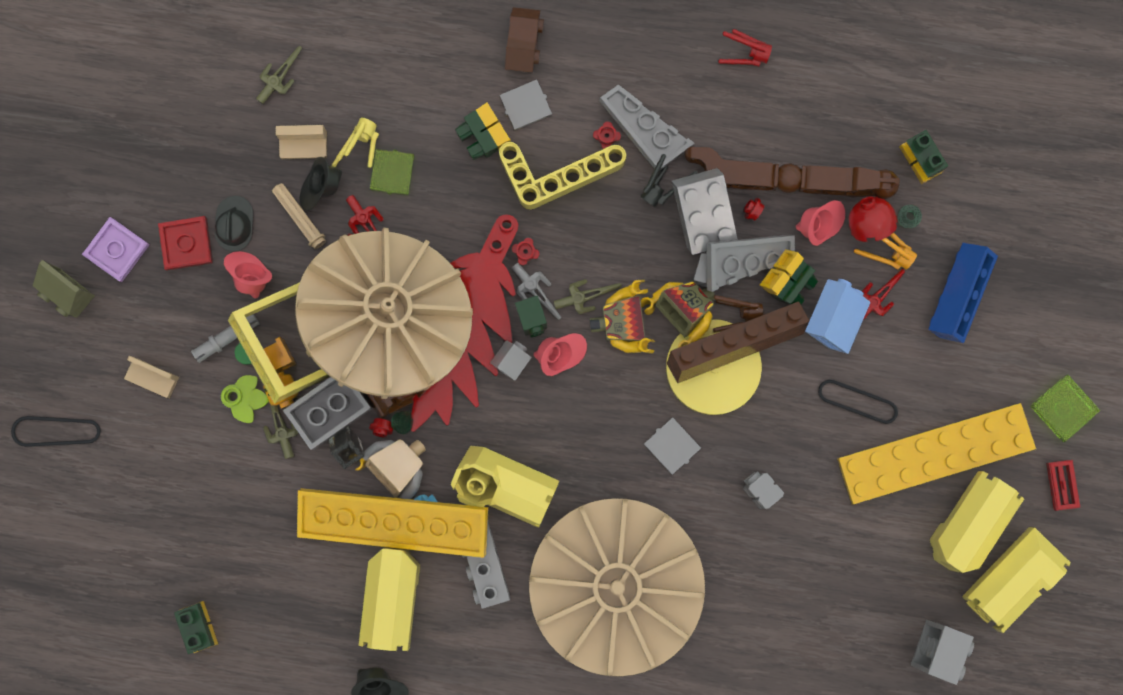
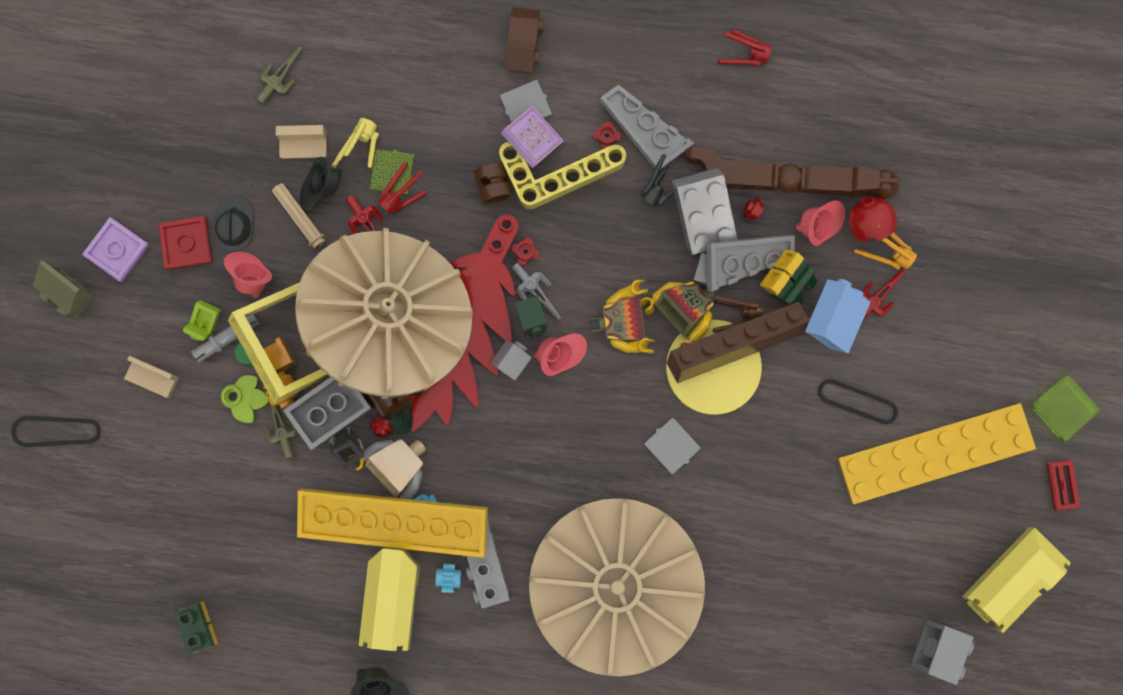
light yellow brick [451,446,559,528] -> none
dark green hips [455,102,511,160] -> none
olive piece [553,279,622,314] -> none
light grey brick [743,471,784,509] -> none
clear green plate [898,205,922,228] -> none
dark green hips [899,130,948,184] -> none
blue brick [928,243,998,343] -> none
light yellow brick [930,471,1024,573] -> none
none -> lime bracket [183,300,221,341]
none -> red plant [378,161,427,215]
none -> medium azure gear [436,563,462,593]
none -> reddish brown wheel [474,163,512,204]
none -> lavender tile [501,106,564,168]

